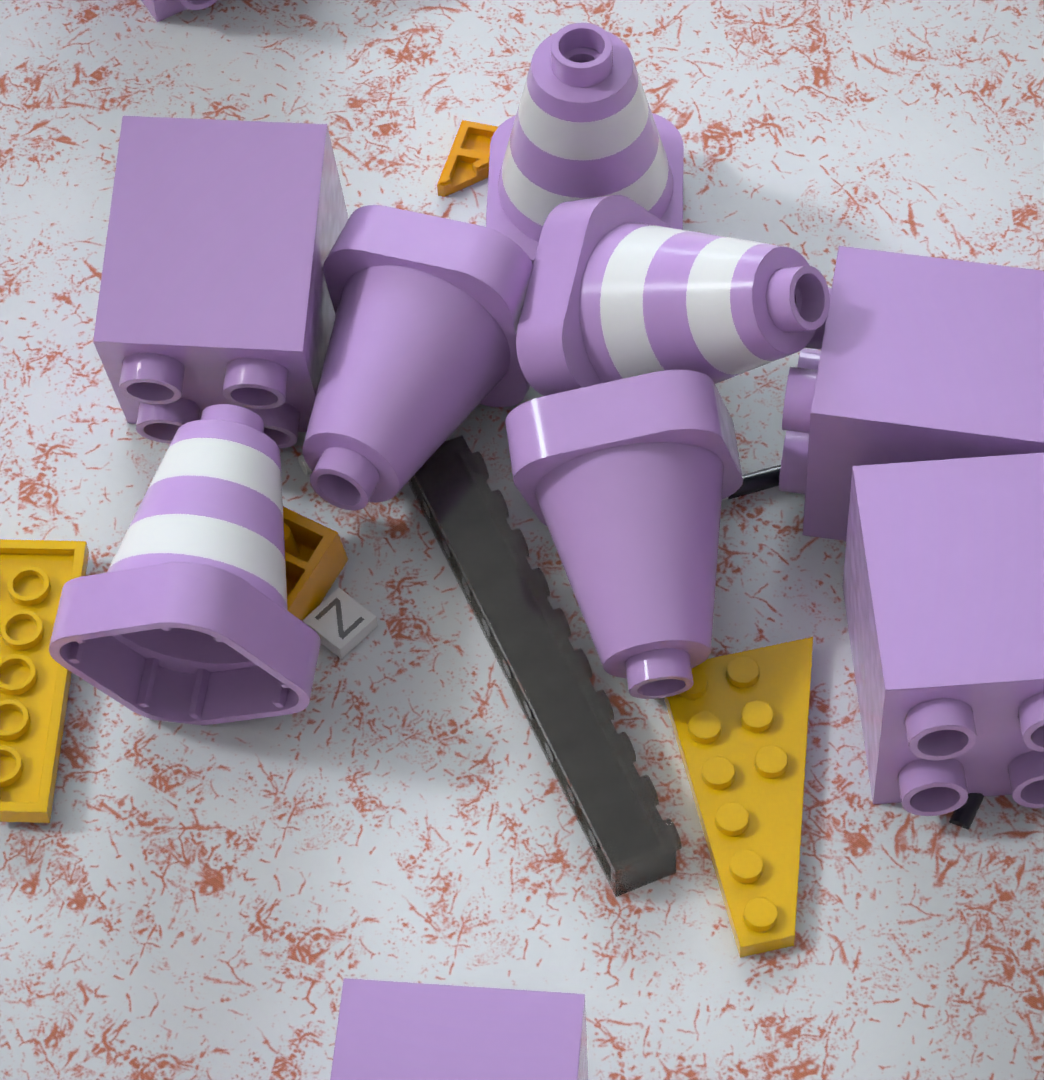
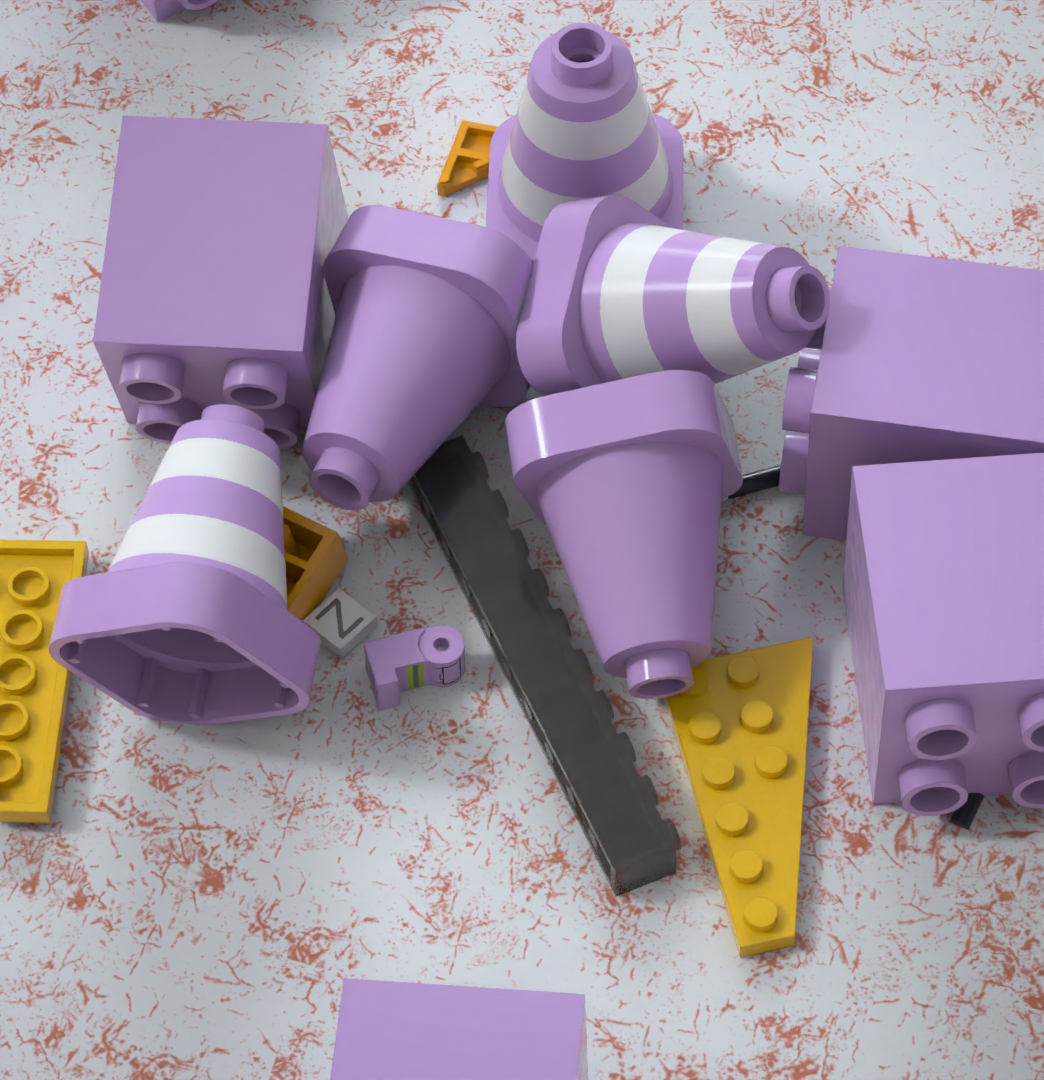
none -> lavender leg [363,625,465,711]

